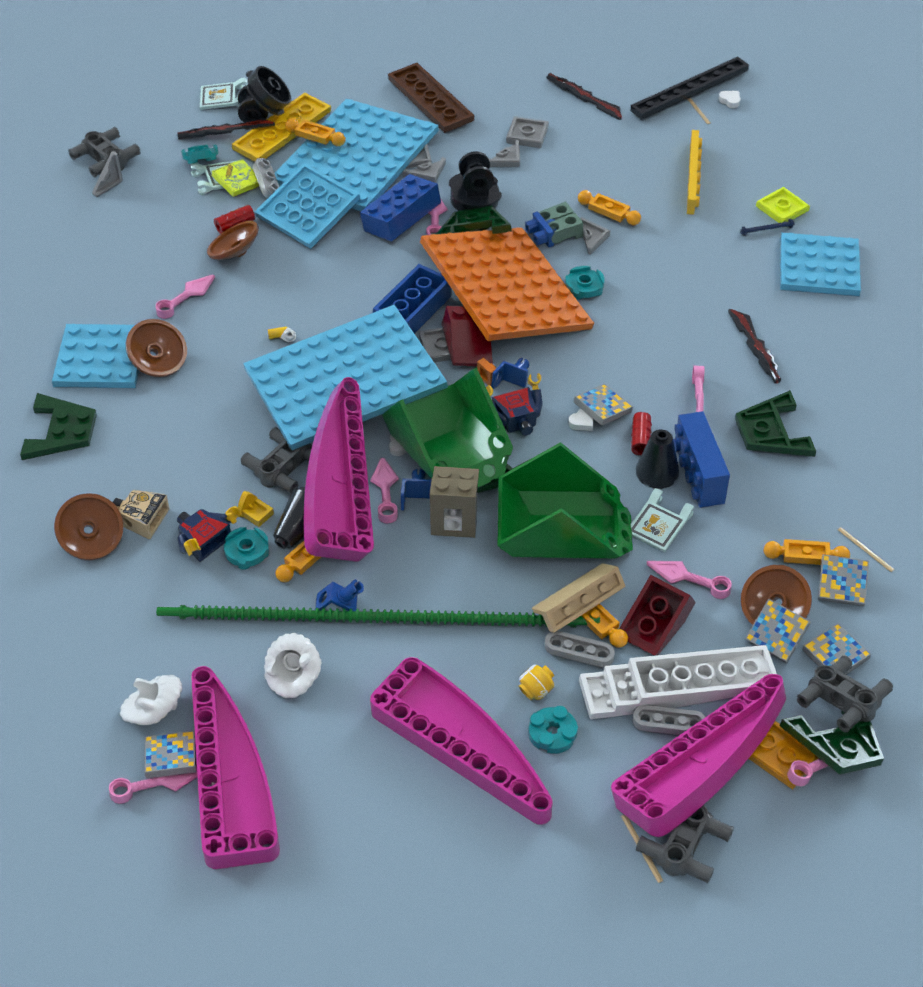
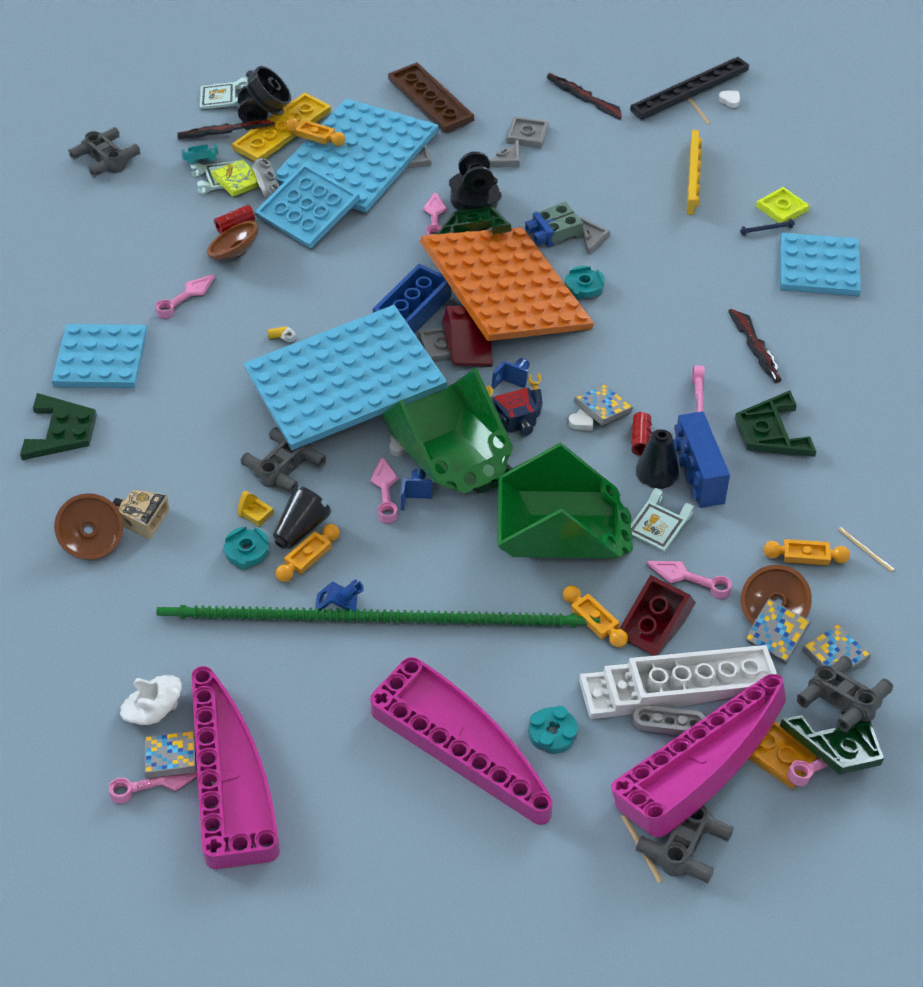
light grey tile [92,151,123,197] -> none
dark orange dish [125,319,187,377] -> none
torso [177,506,242,562] -> none
white piece [264,633,322,698] -> none
dark pink beam [304,377,374,562] -> none
blue brick [360,174,441,242] -> none
light grey tile [403,157,446,183] -> none
dark tan brick [430,466,479,538] -> none
orange plate [477,358,496,386] -> none
yellow head [518,665,554,700] -> none
tan panel [532,563,626,633] -> none
light grey plate [545,631,615,667] -> none
light orange plate [578,190,641,226] -> none
tile [817,554,869,606] -> none

